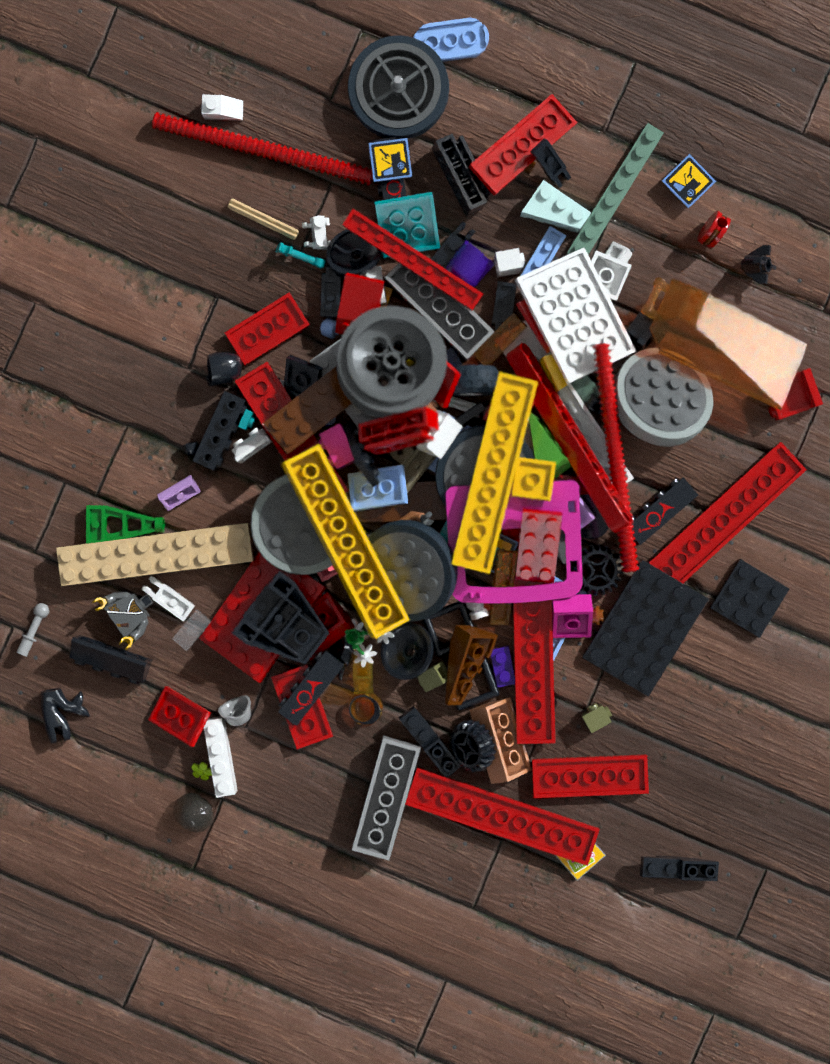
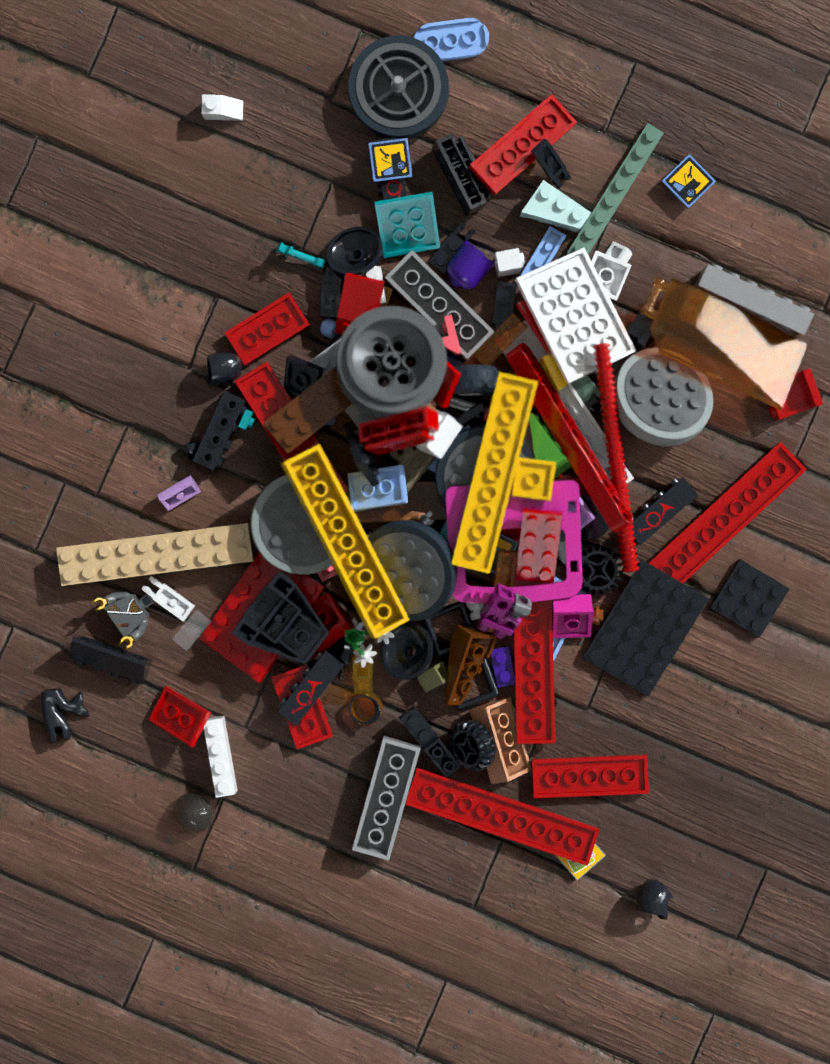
light grey pin [16,603,49,657] -> none
green plate [86,505,165,544] -> none
red piece [152,112,373,186] -> none
lime plant [191,762,212,780] -> none
light grey helmet [218,695,251,726] -> none
tan axle [228,199,299,240] -> none
white slope [232,428,272,463] -> none
white piece [302,215,331,250] -> none
dark pink brick [319,424,354,469] -> none
red plate [342,209,483,311] -> none
olive brick [580,703,612,733] -> none
black slope [640,855,719,881] -> none
red head [697,211,731,249] -> none
black brick [741,245,776,284] -> none
none -> coral slope [441,315,461,356]
none -> magenta hips [478,583,531,639]
none -> black piece [637,879,673,920]
none -> light grey brick [692,264,814,340]

